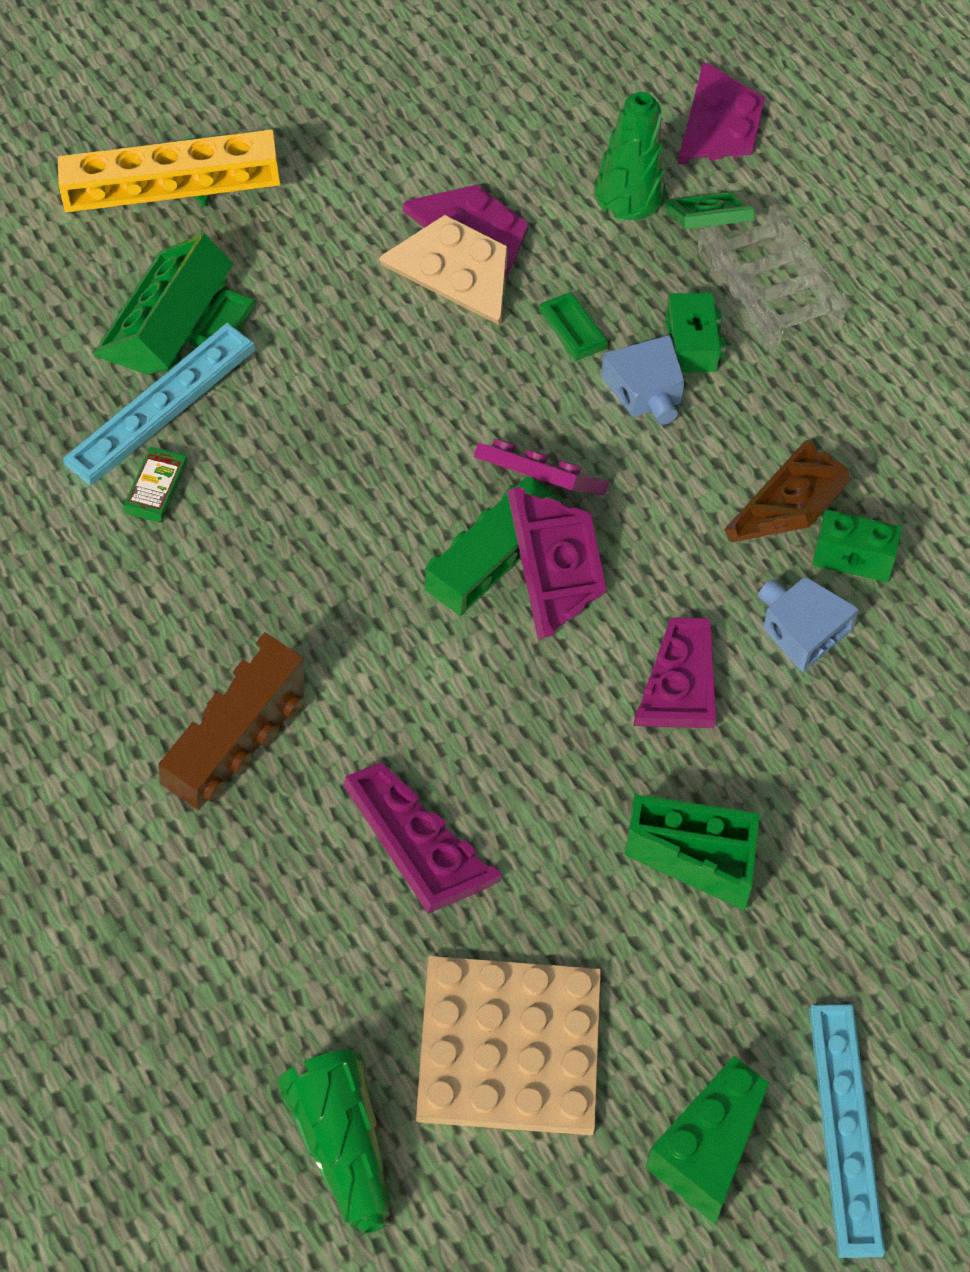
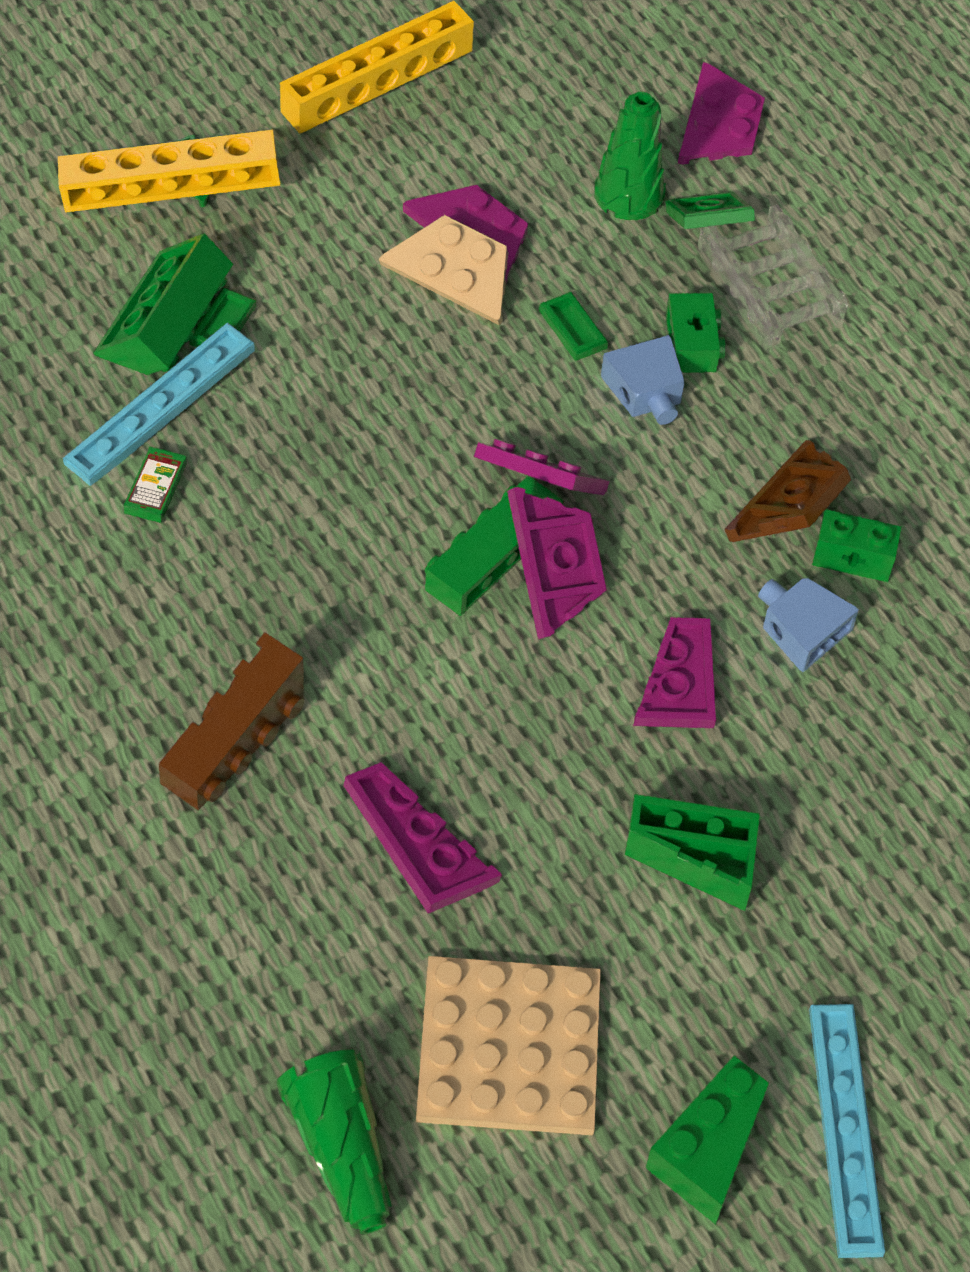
none -> yellow brick [280,1,474,134]

